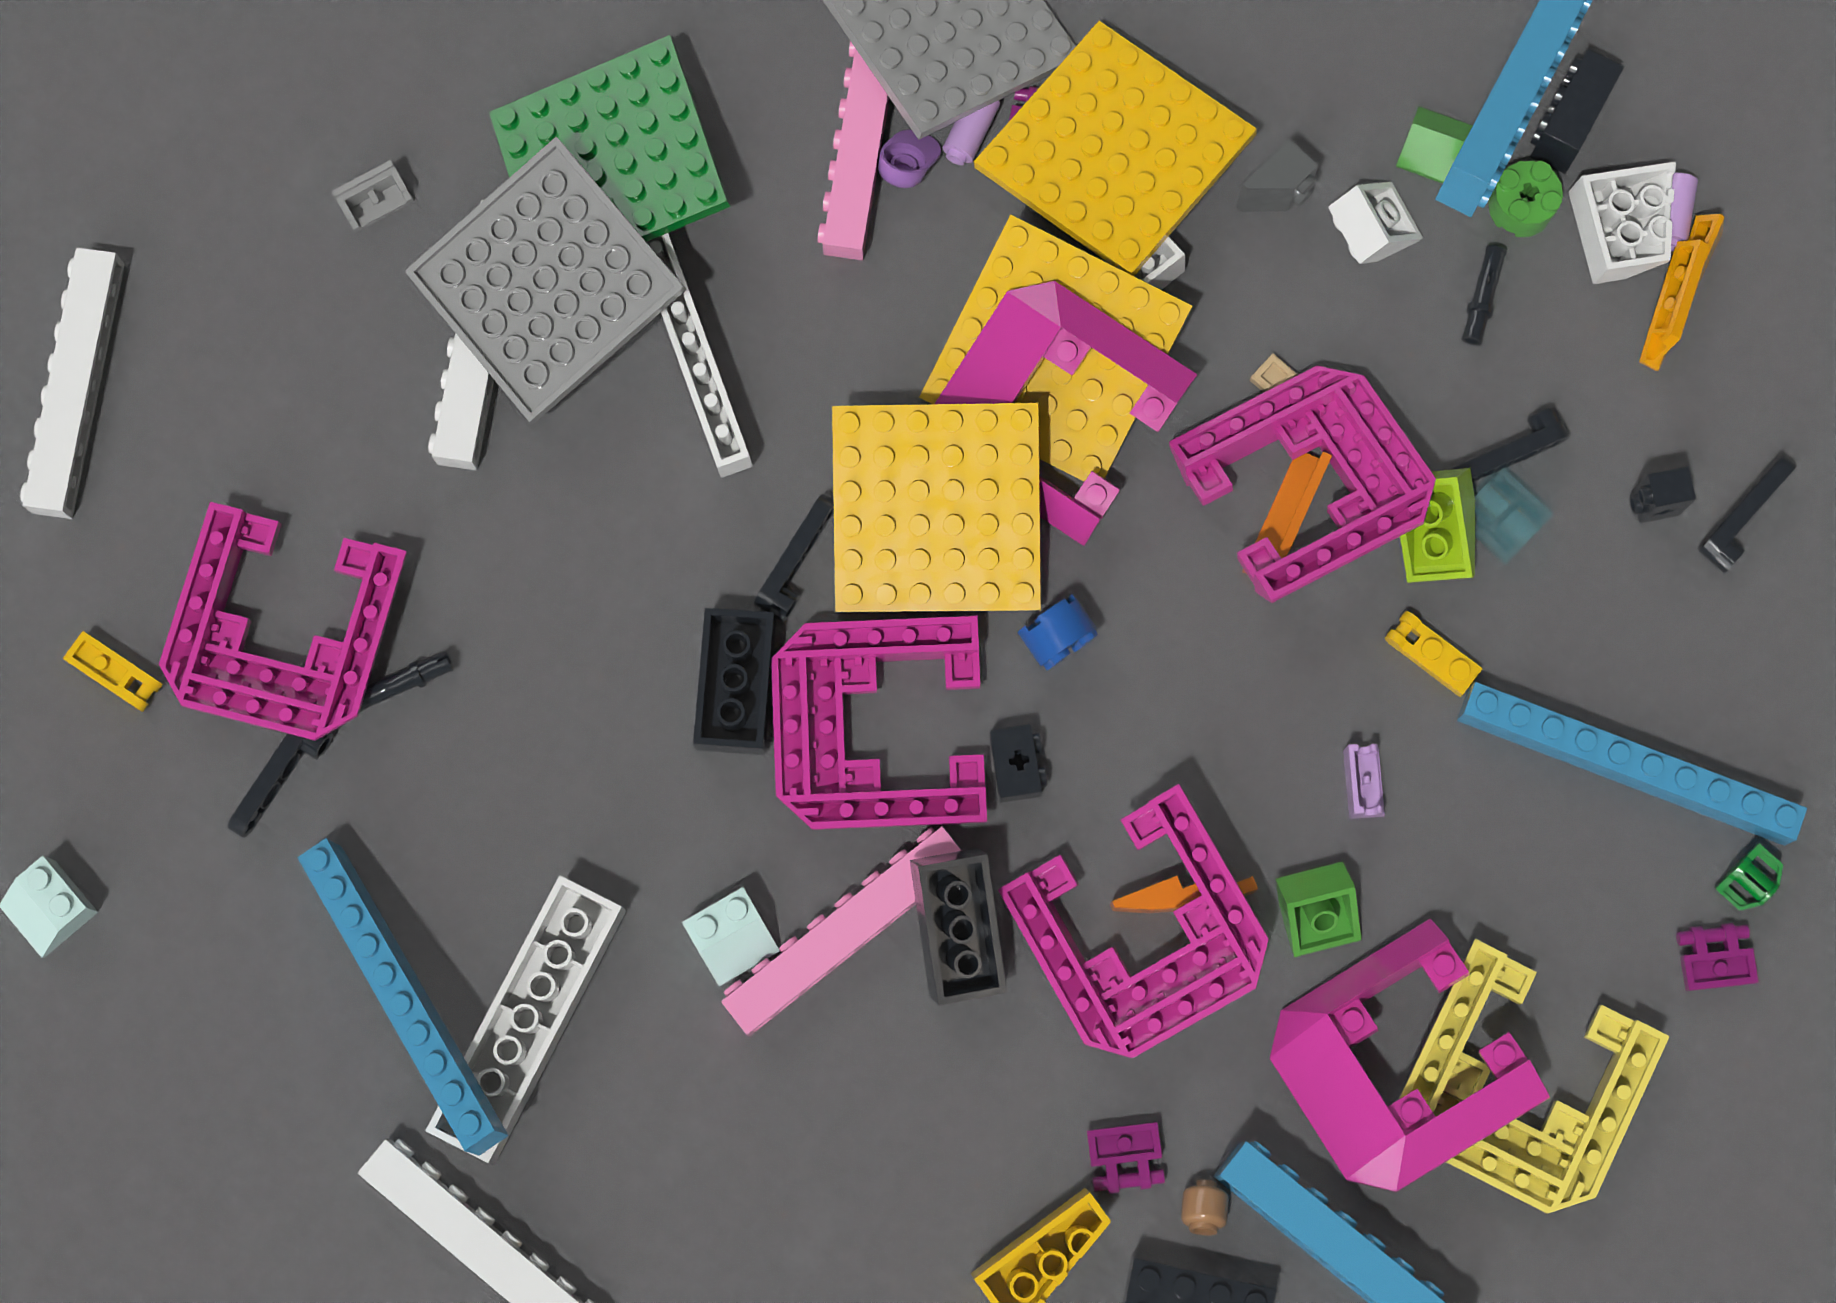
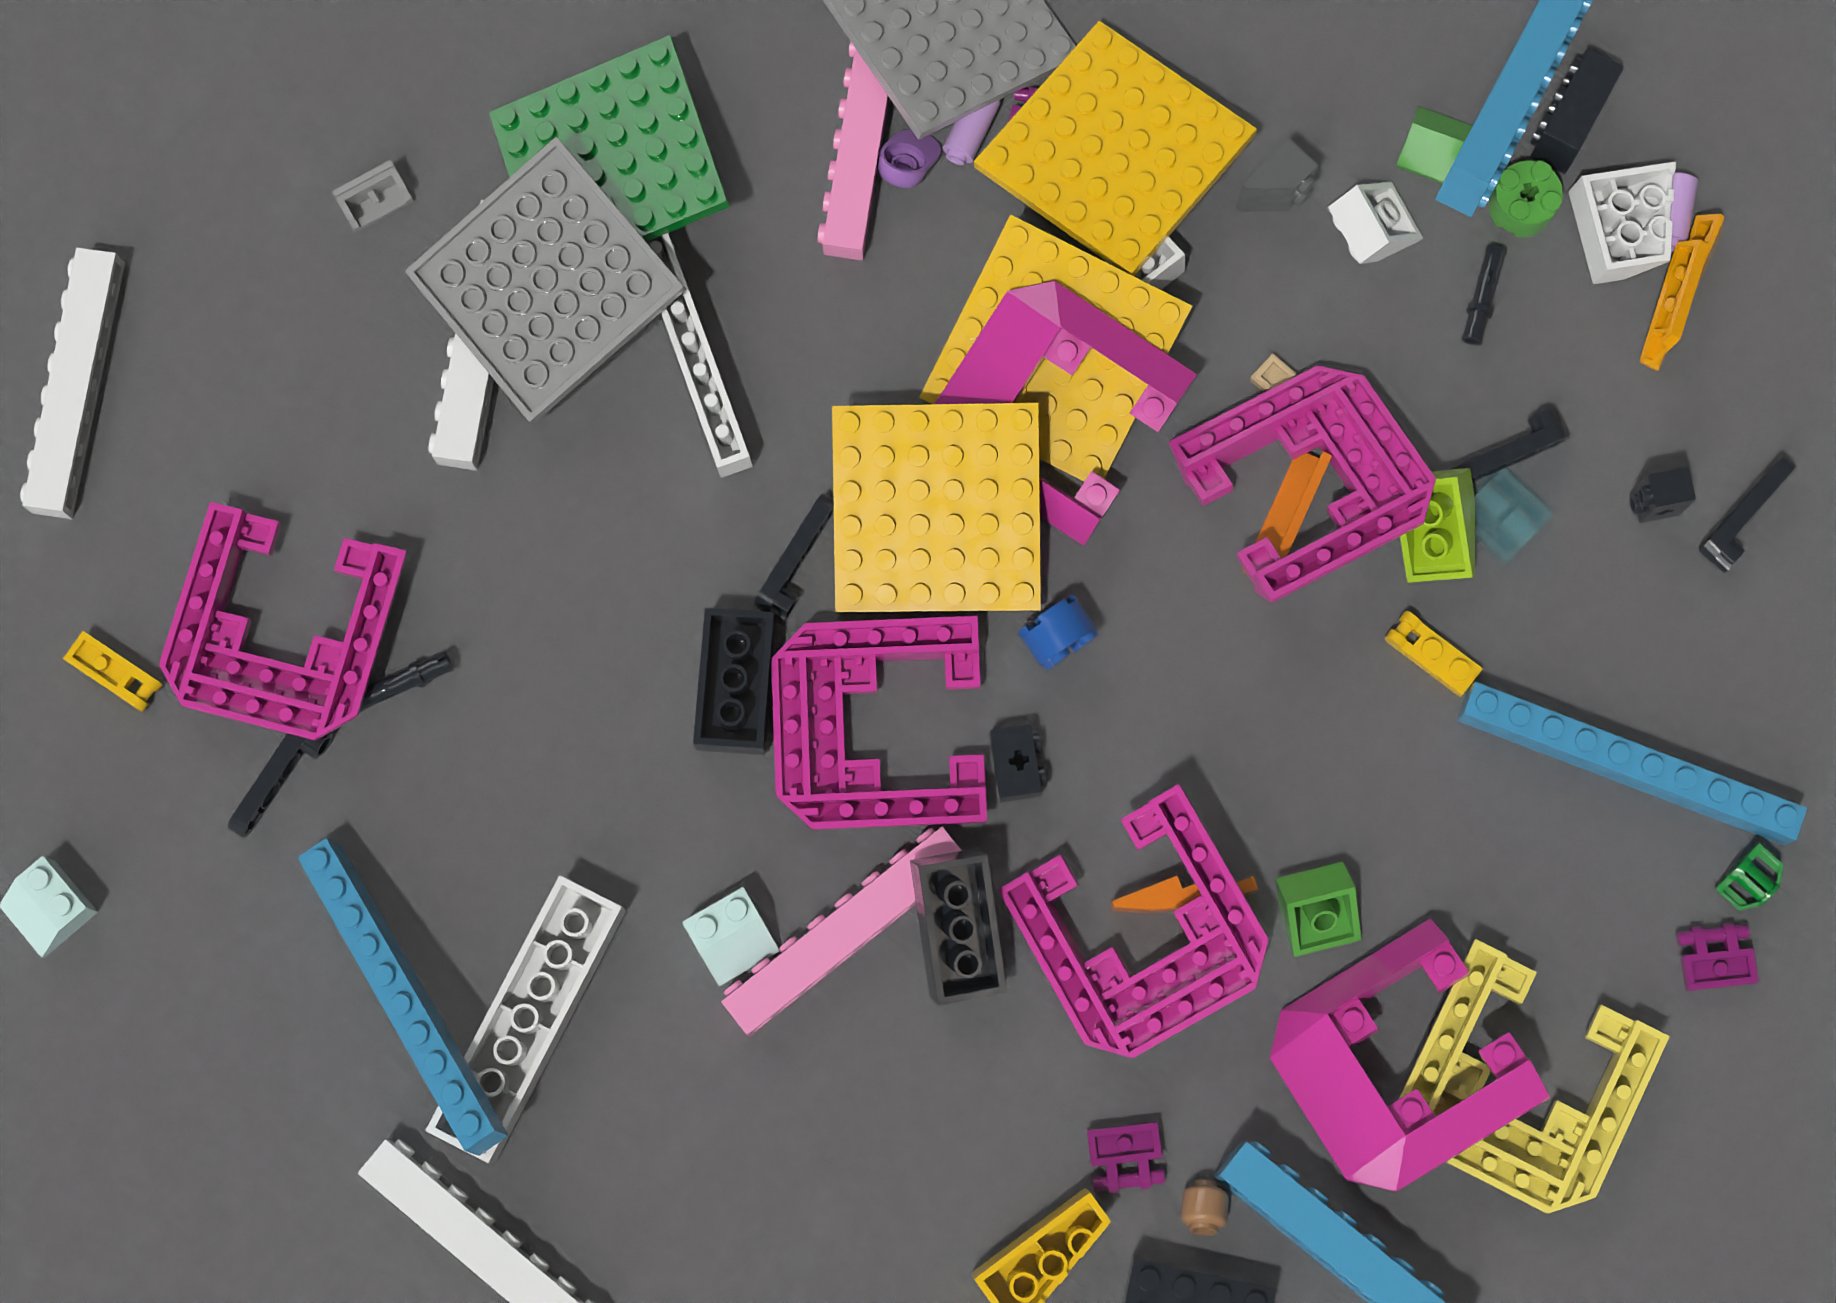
lavender hinge [1343,744,1385,819] -> none

